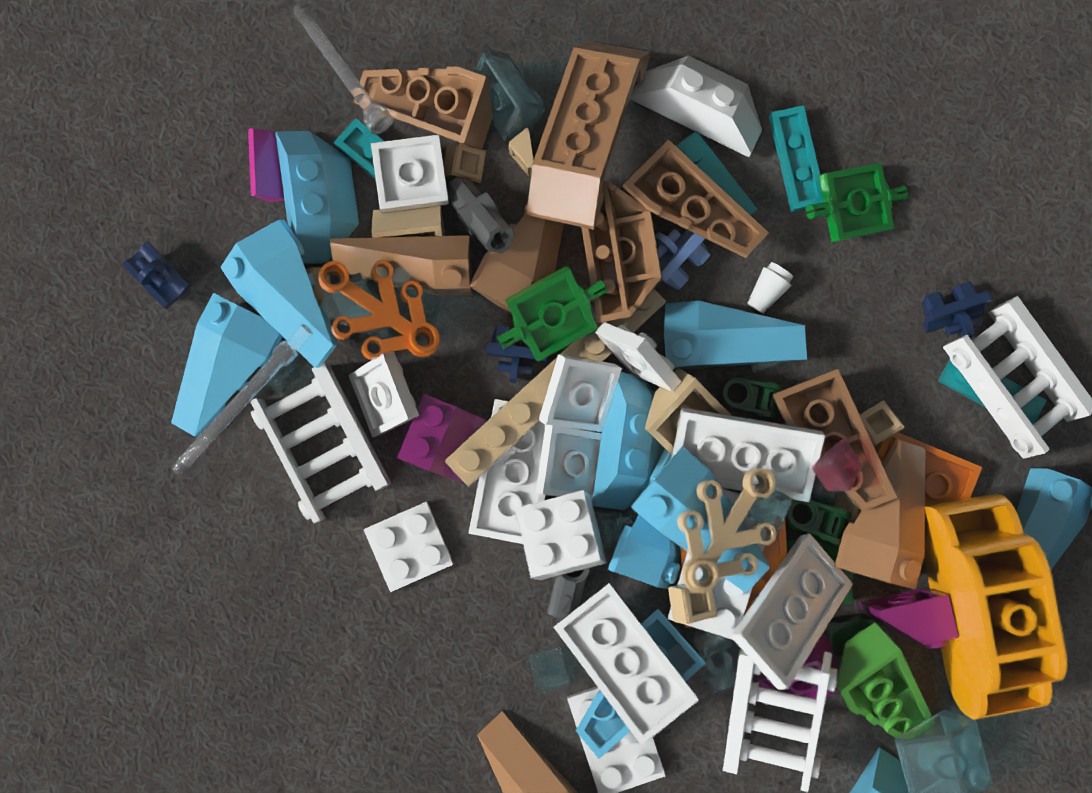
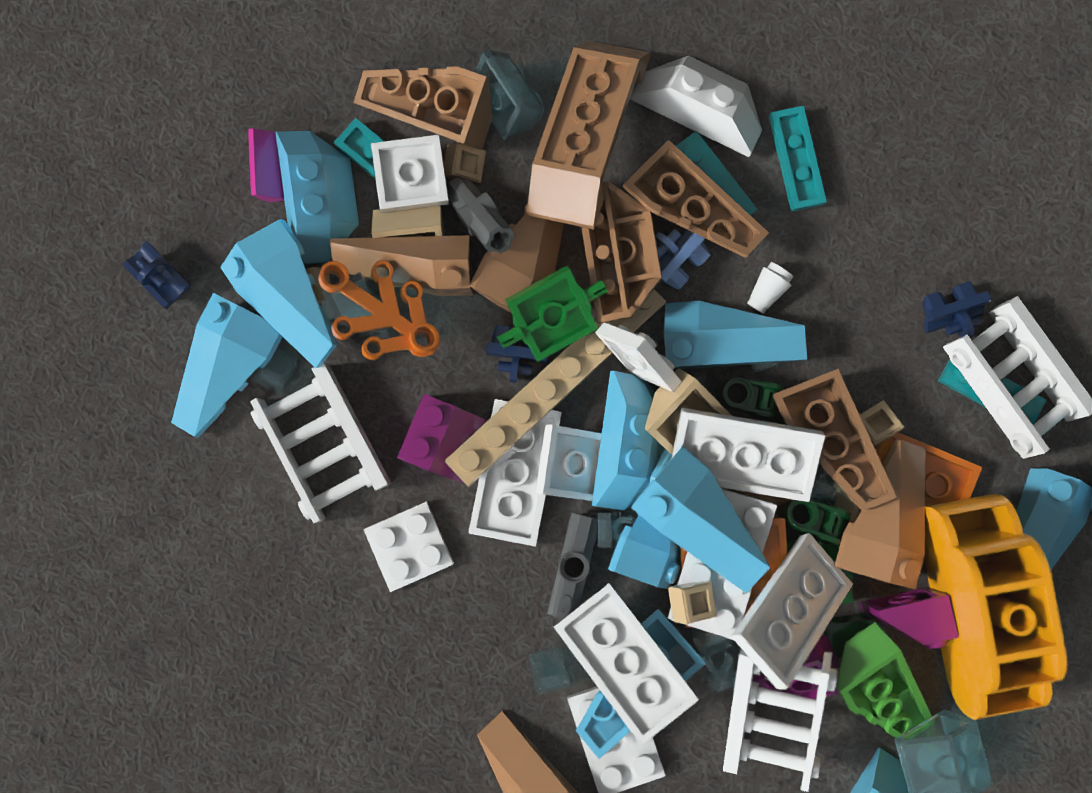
clear bar [171,324,313,475] -> none
clear piece [293,4,394,134] -> none
white plate [349,352,419,437] -> none
tan slope [509,128,534,176] -> none
white brick [515,490,607,580] -> none
white plate [539,354,622,432] -> none
tan plant [677,468,776,593] -> none
clear light blue tile [746,483,793,531] -> none
green plate [806,162,908,243] -> none
clear pink slope [812,440,863,492] -> none

